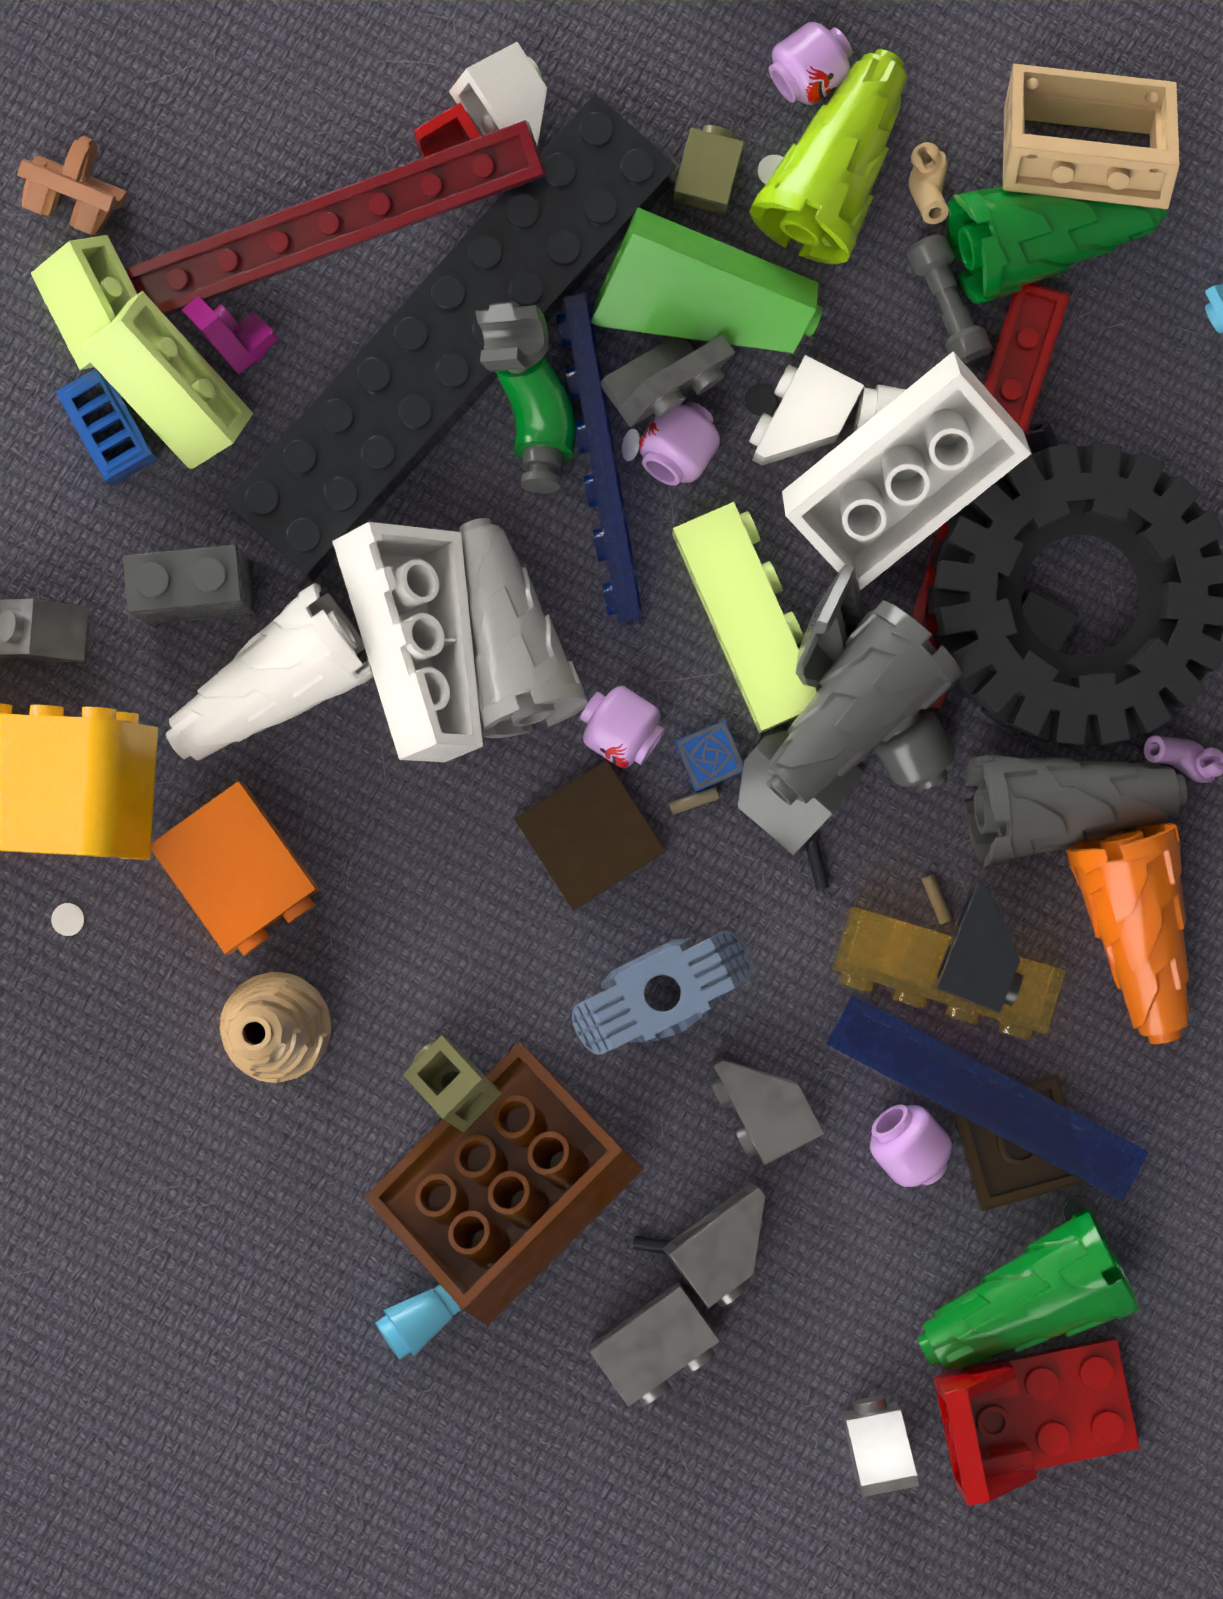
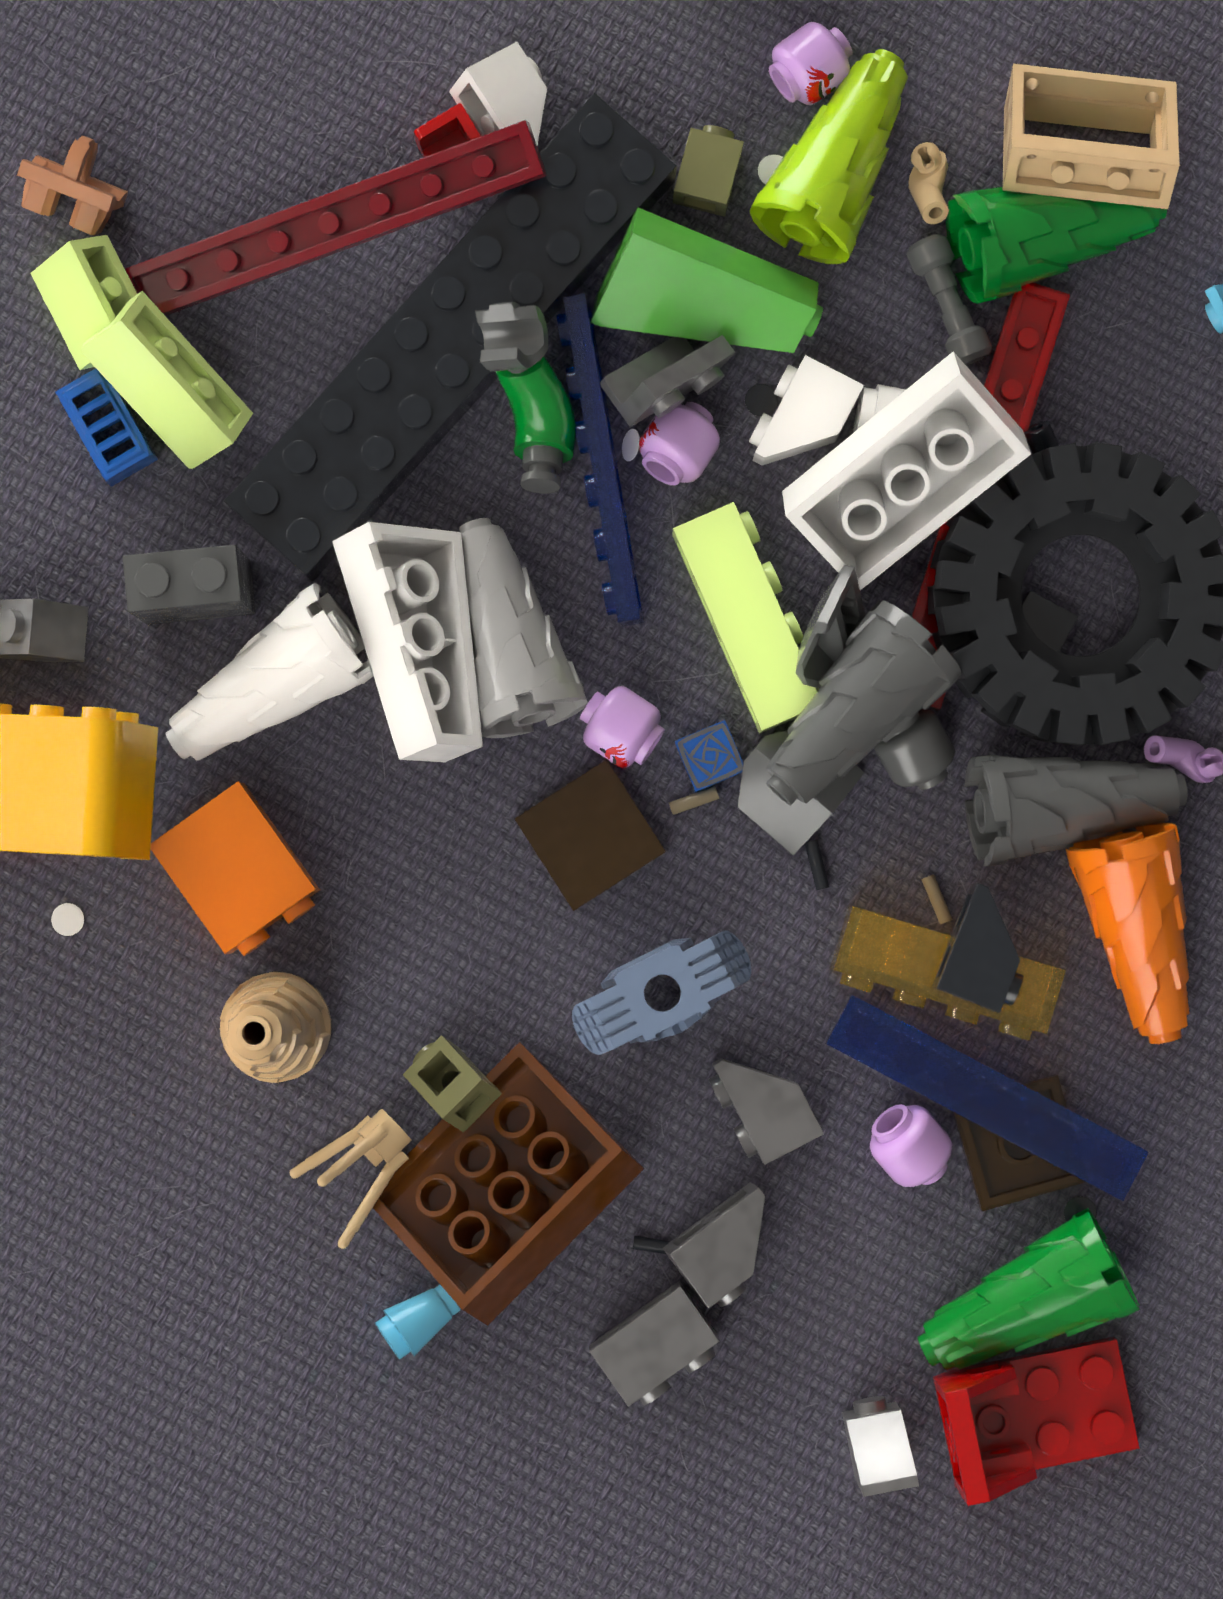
magenta bracket [182,296,278,375] -> none
none -> tan plant [289,1109,412,1249]

